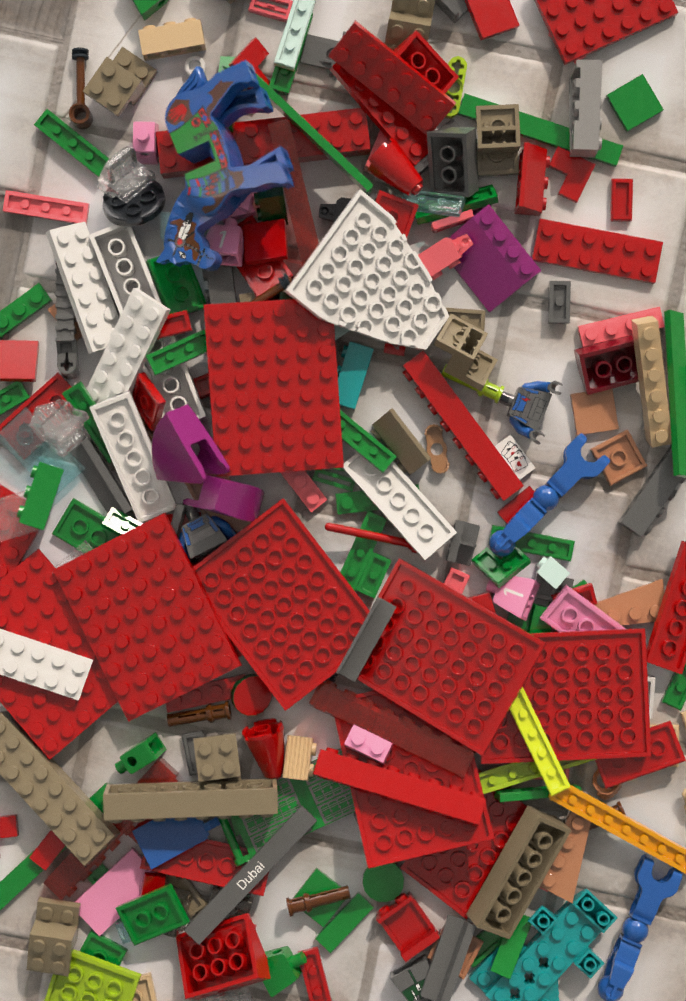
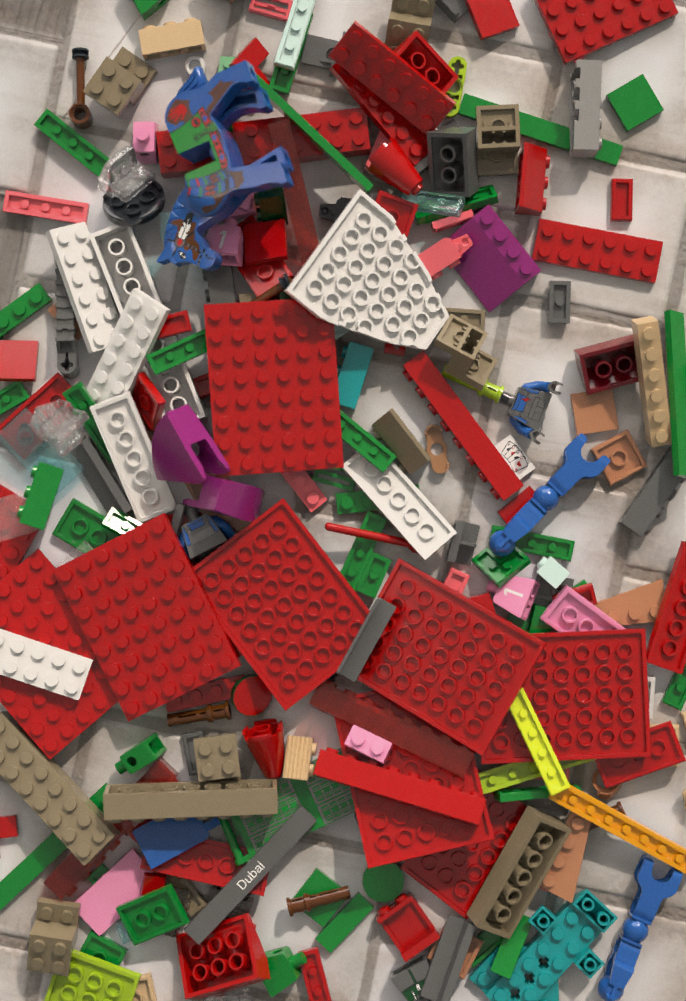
red tile [29,830,65,871] -> none
green tile [146,256,207,314] -> none
red tile [549,146,596,203] -> none
coral plate [577,307,665,347] -> none

